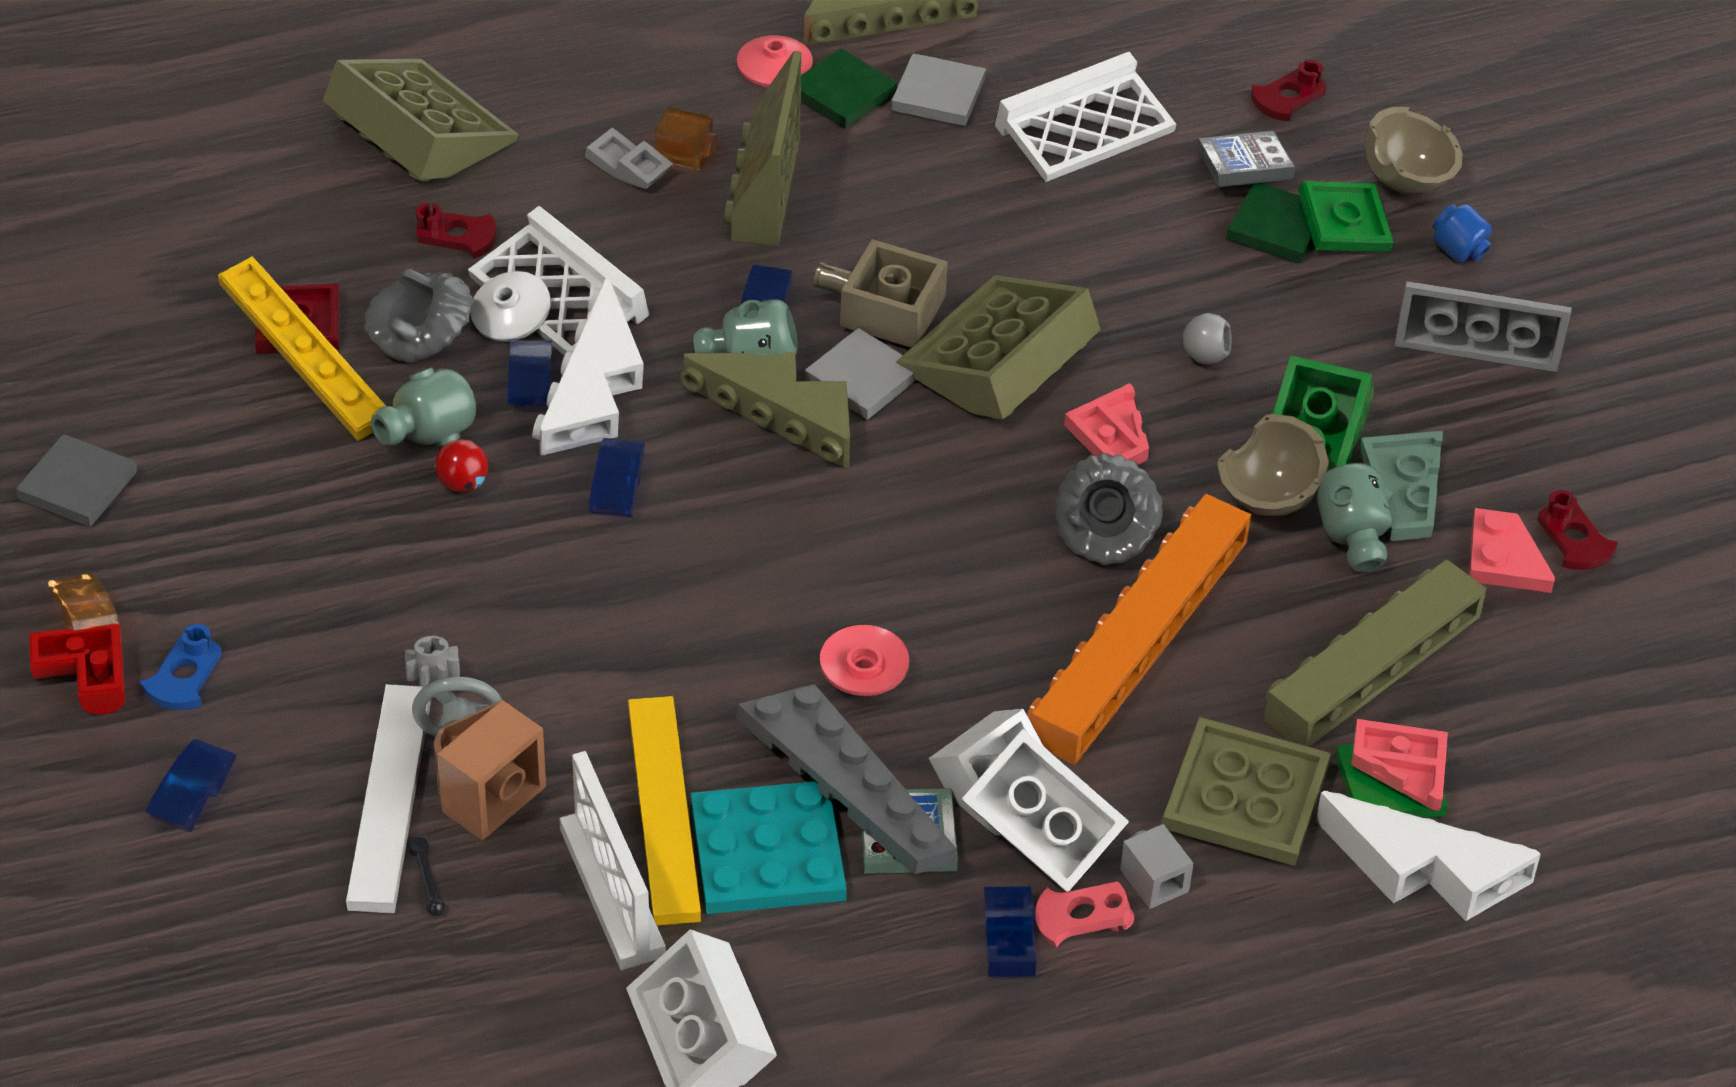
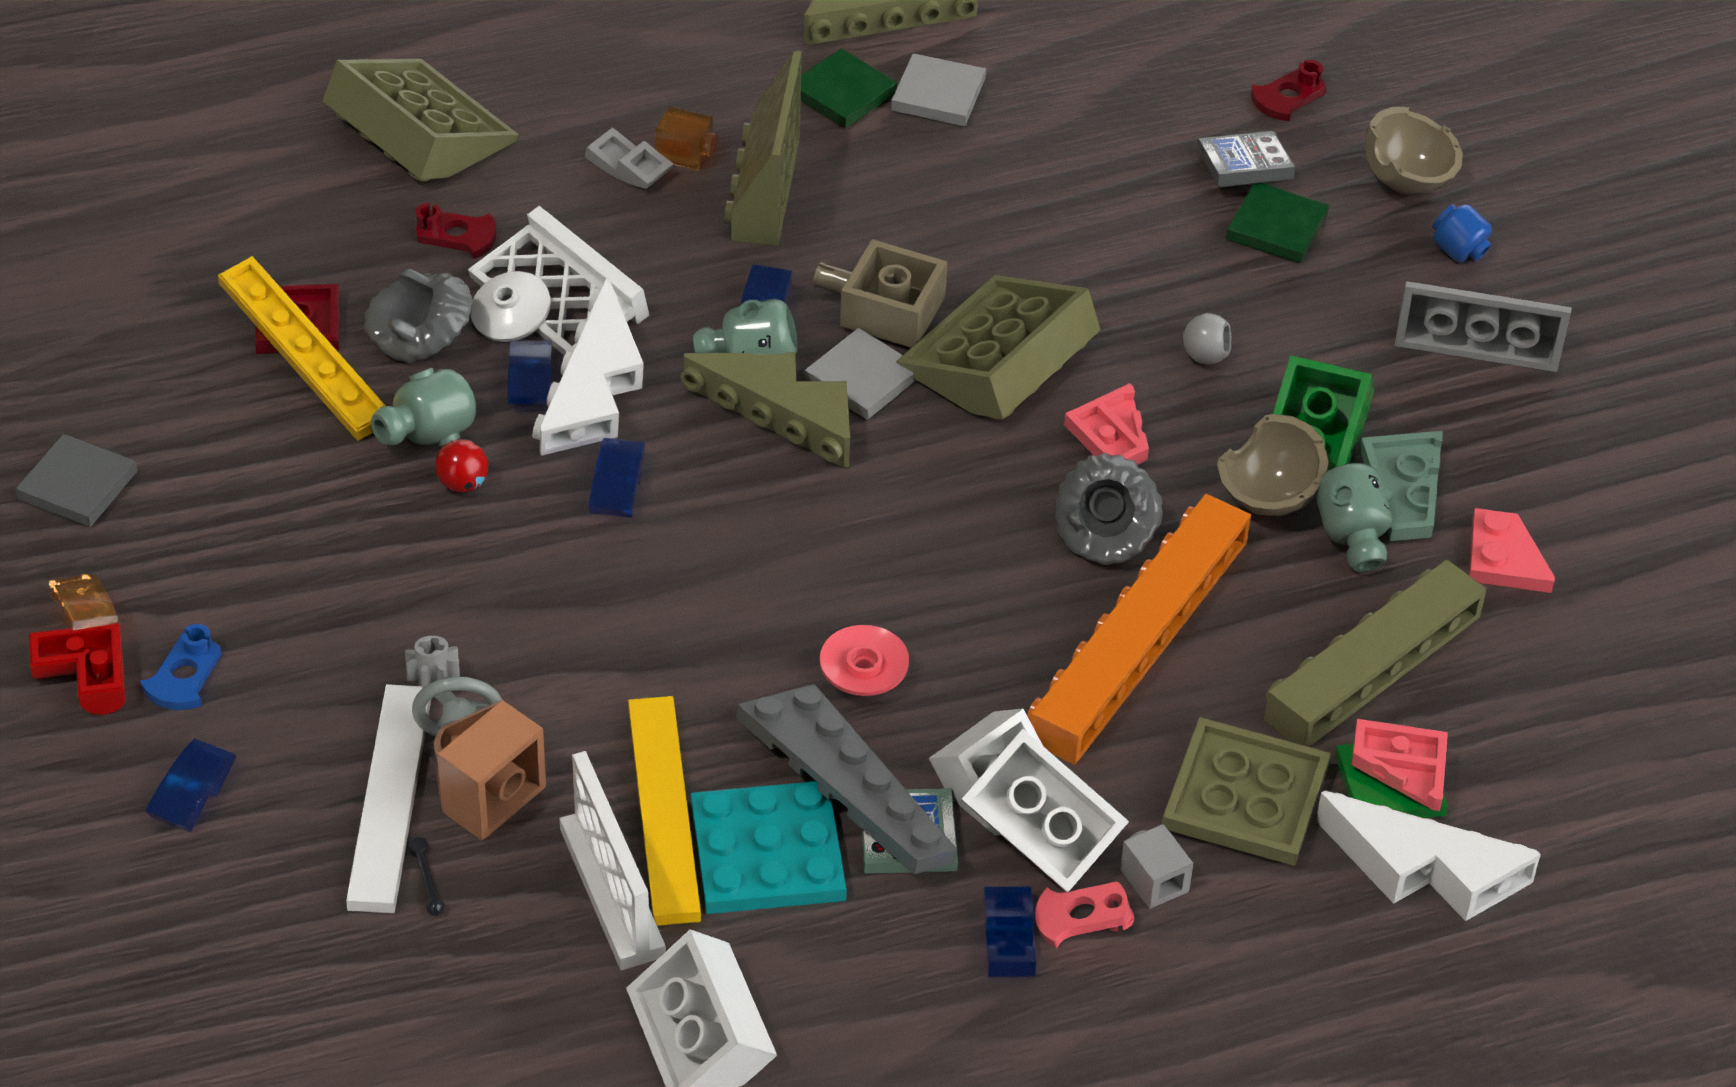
coral dish [737,35,813,87] -> none
white fence [995,52,1176,182] -> none
green tile [1298,181,1394,252] -> none
dark red piece [1537,490,1618,570] -> none

